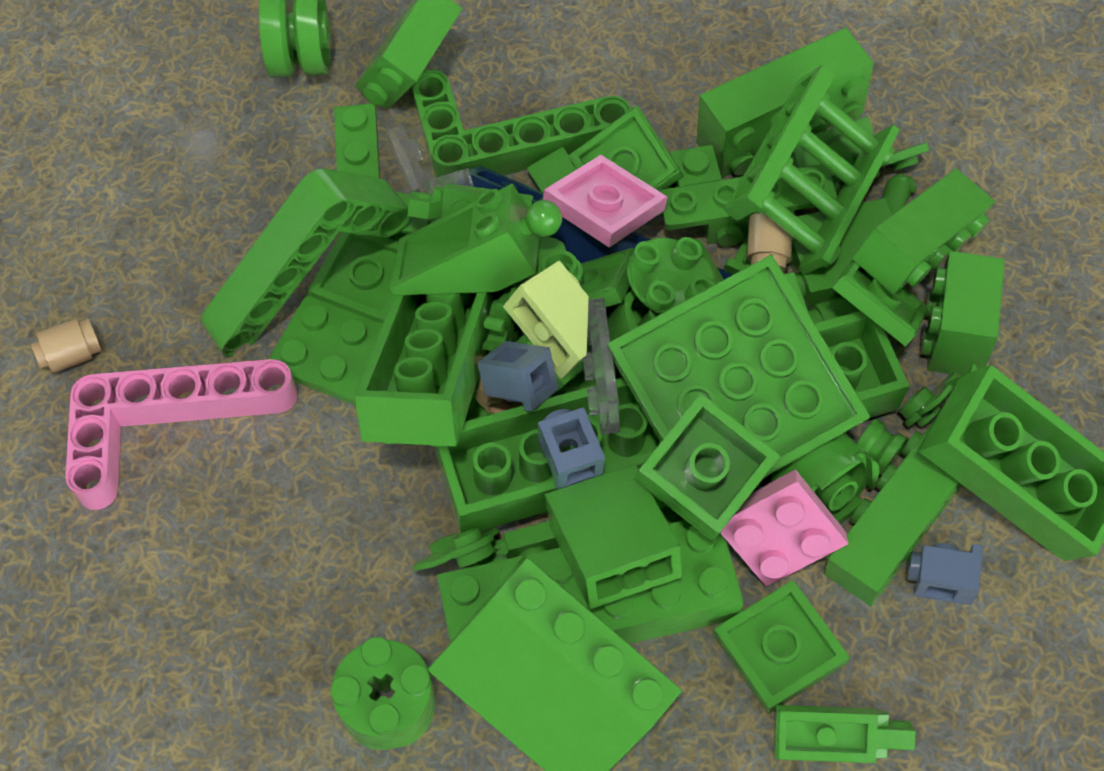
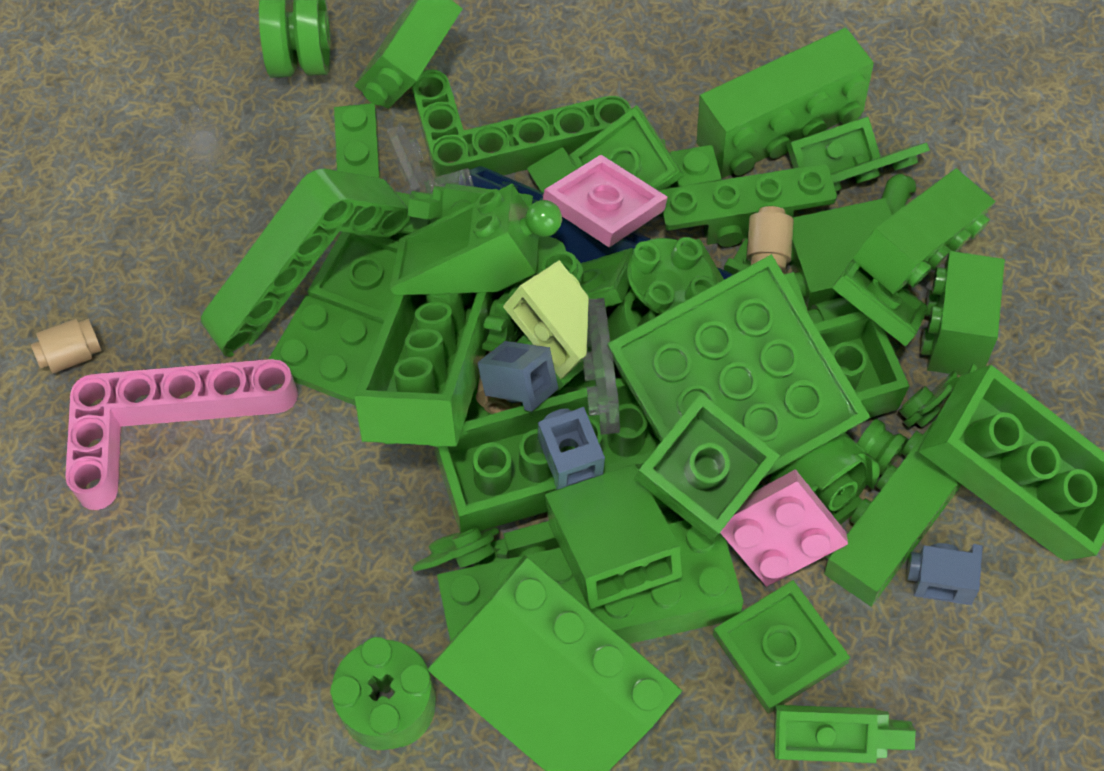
bright green fence [724,64,900,274] -> none

